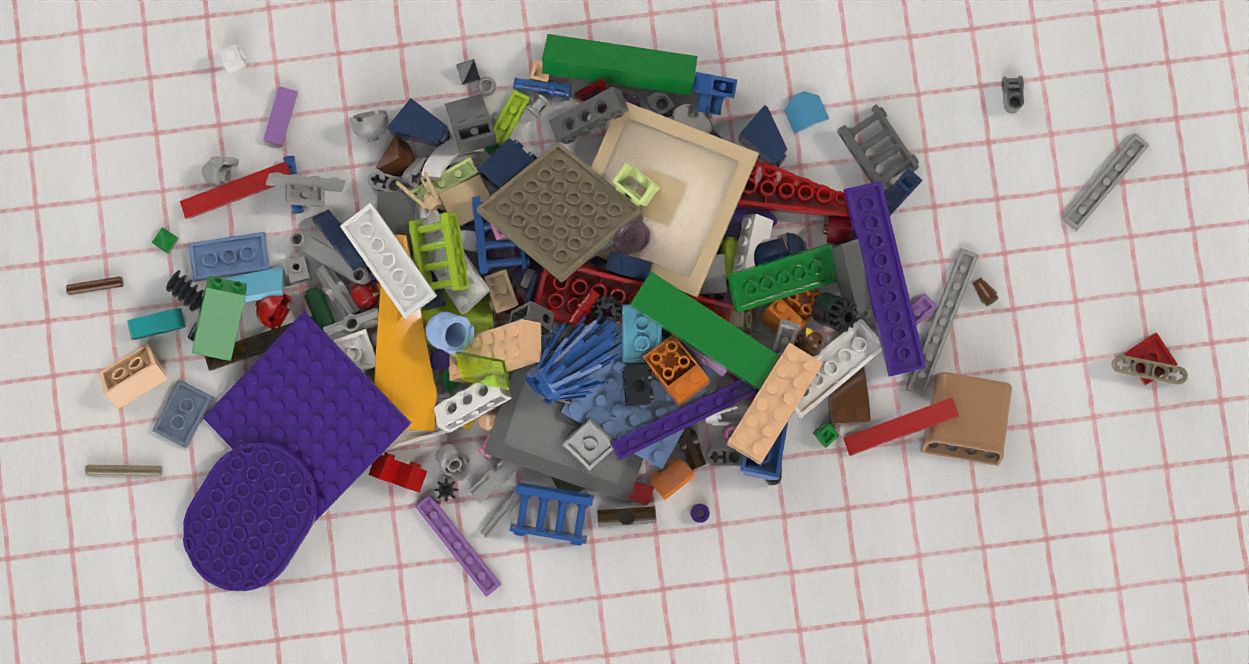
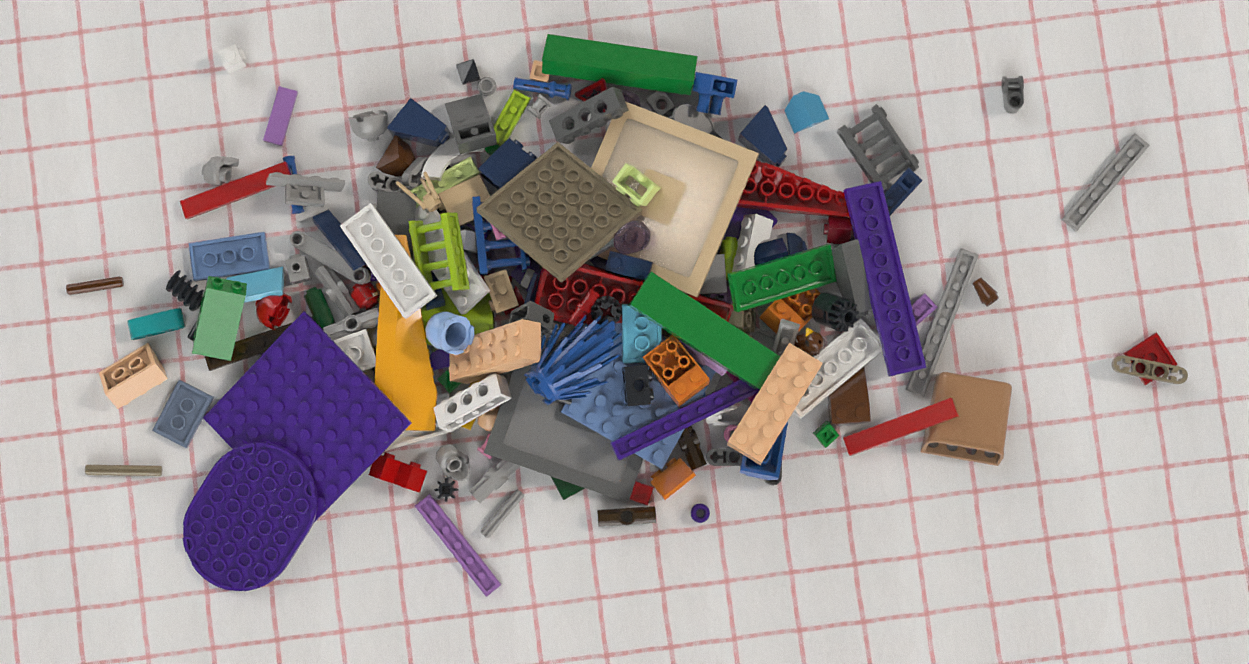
green tile [152,227,179,254] -> none
clear neon green piece [455,351,511,389] -> none
blue fence [509,482,594,546] -> none
light grey tile [562,417,614,470] -> none

